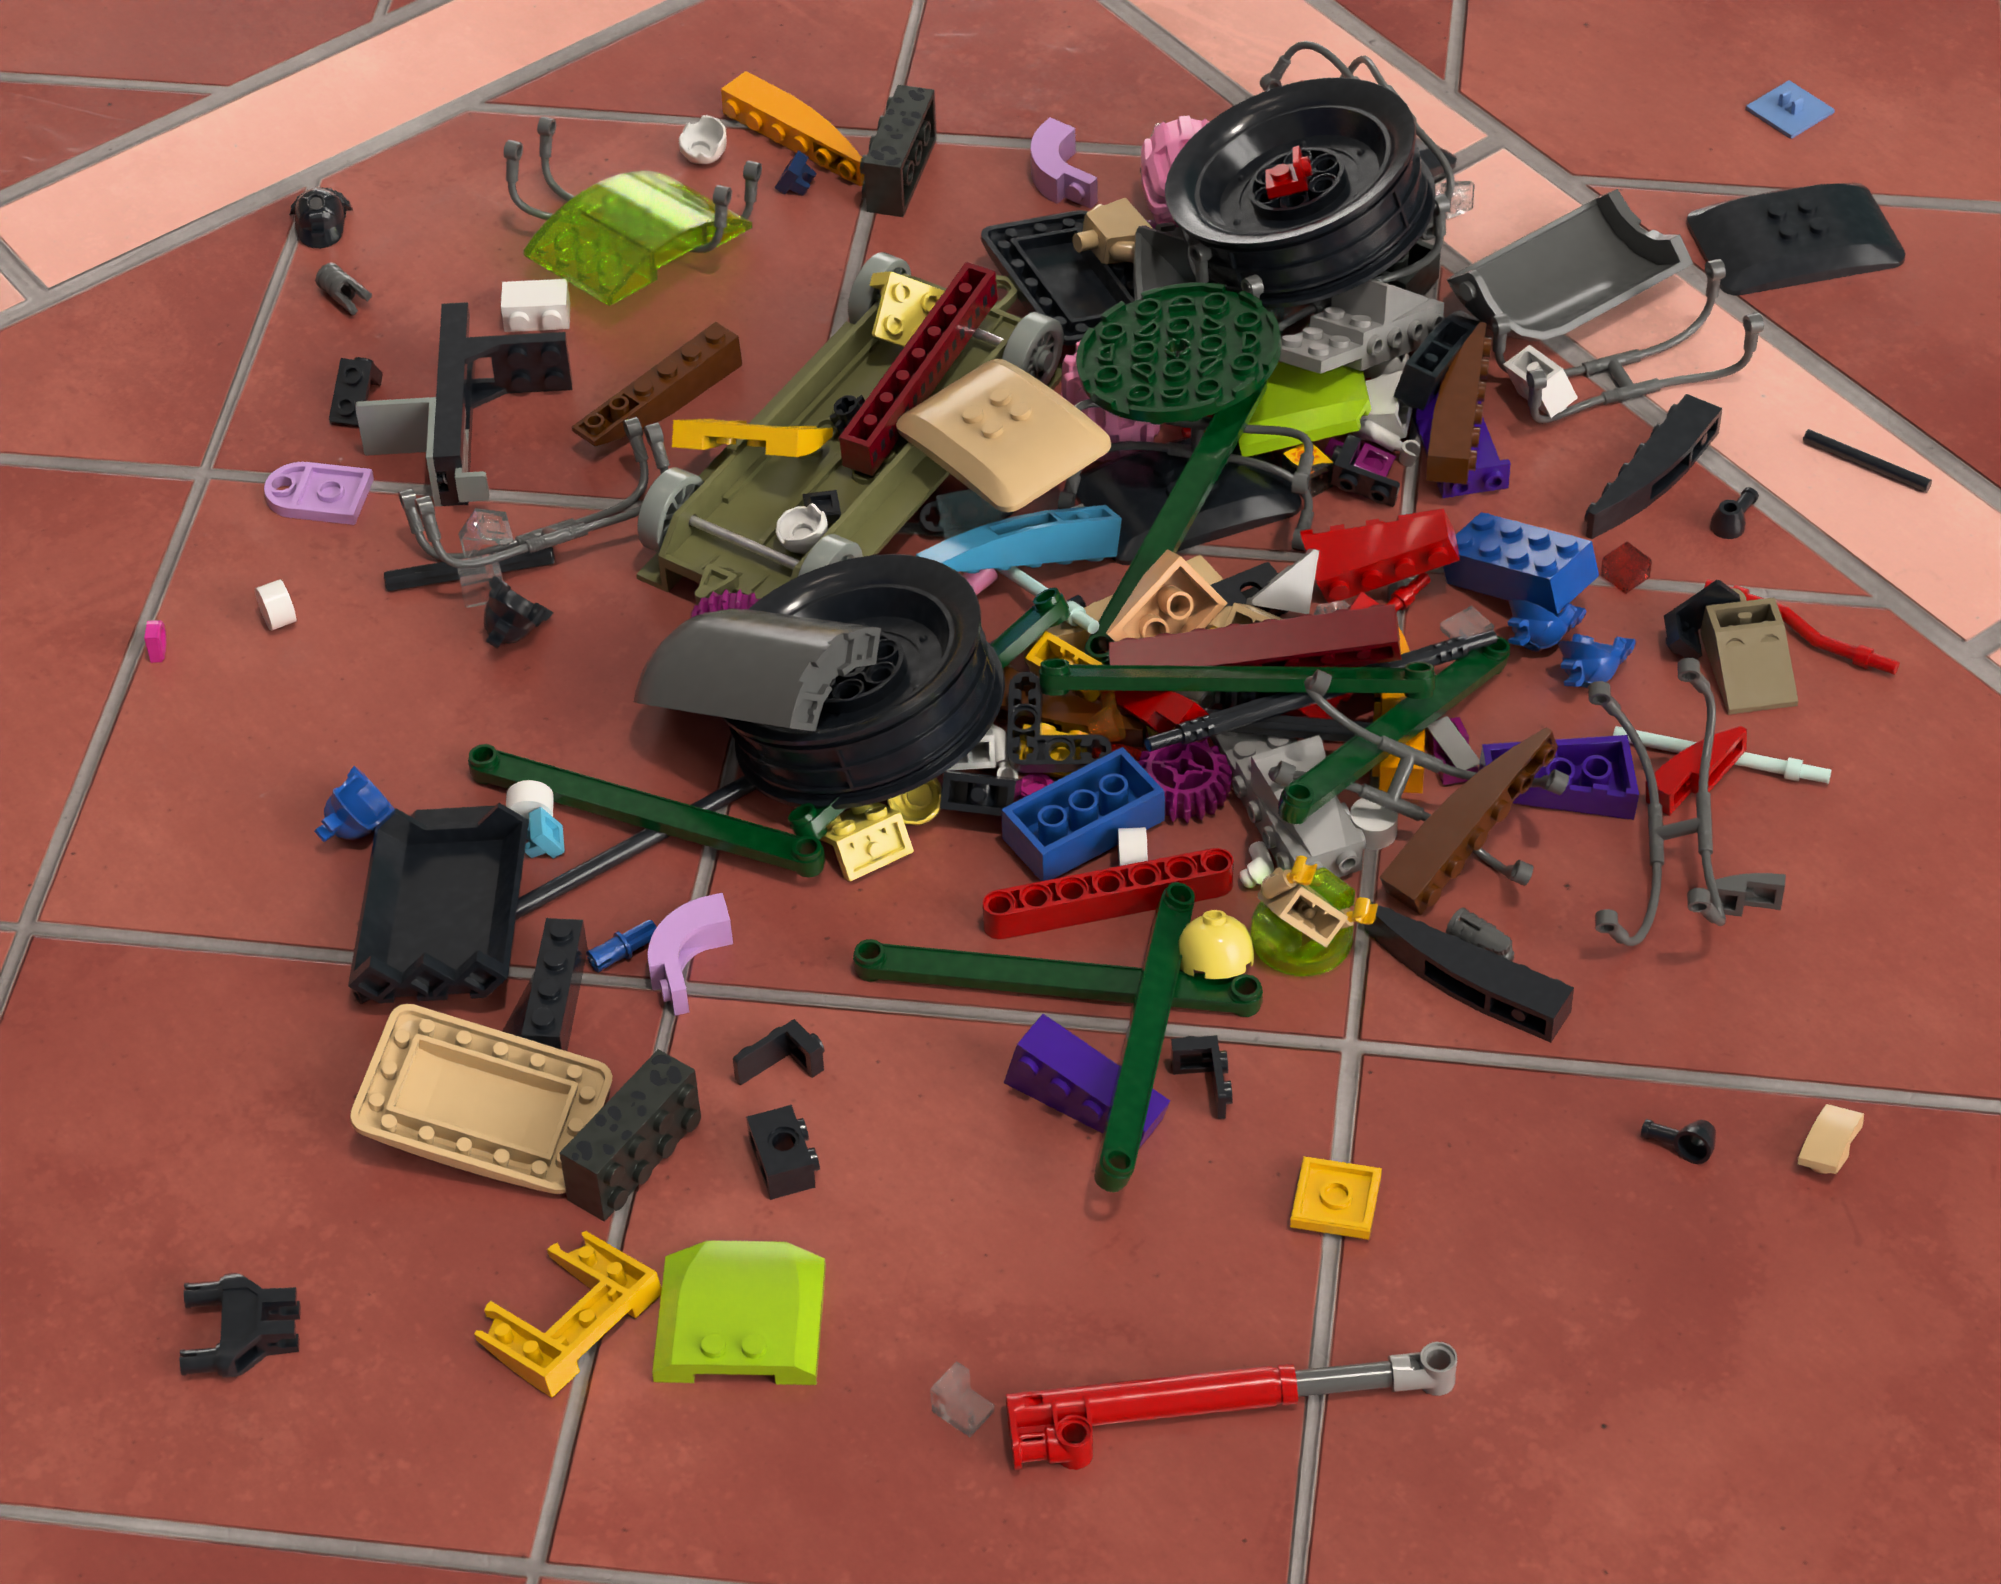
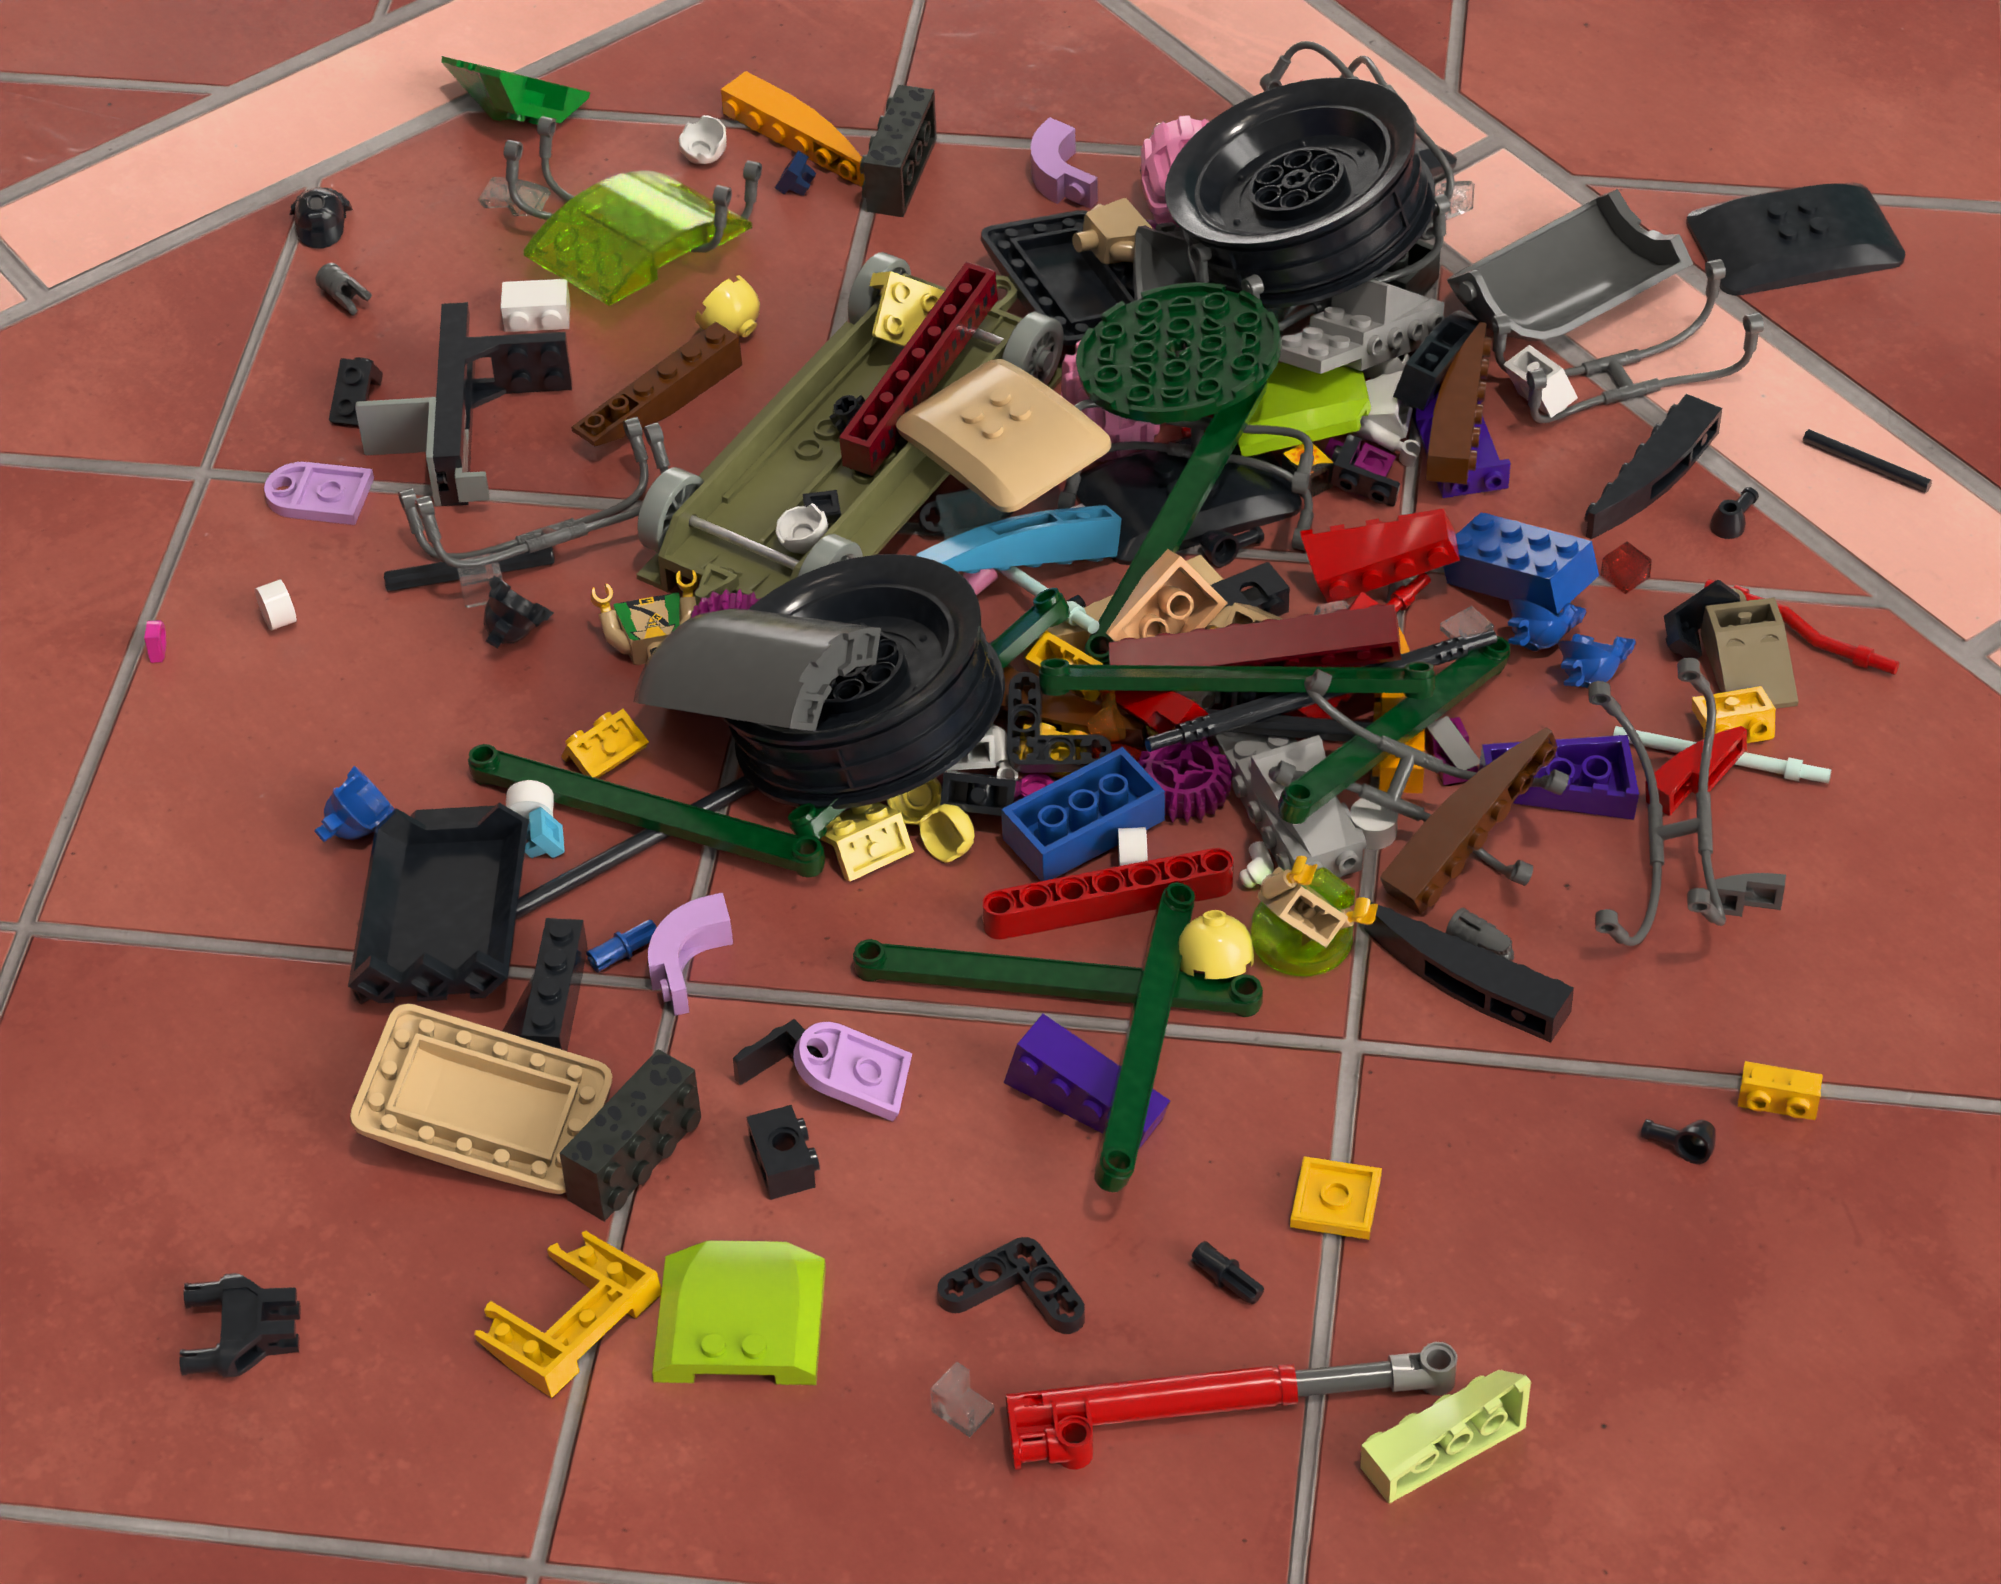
clear panel [458,508,513,558] -> none
yellow wedge [672,419,833,457] -> none
black bracket [1171,1035,1233,1119] -> none
light grey tile [1246,549,1319,614] -> none
red bracket [1265,146,1312,199] -> none
medium blue piece [1745,80,1835,139] -> none
tan slope [1798,1104,1864,1174] -> none
none -> green wedge [441,56,590,125]
none -> clear slope [478,177,551,216]
none -> yellow bracket [561,708,649,779]
none -> torso [590,570,698,665]
none -> light yellow cylinder [695,275,760,338]
none -> lavender tile [794,1022,912,1122]
none -> light yellow hair [919,804,975,863]
none -> black beam [937,1237,1085,1334]
none -> black axle [1191,1241,1264,1304]
none -> black bar [1200,526,1264,567]
none -> yellowish green wedge [1360,1370,1531,1504]
none -> yellow bracket [1692,686,1776,743]
none -> yellow bracket [1737,1061,1823,1120]

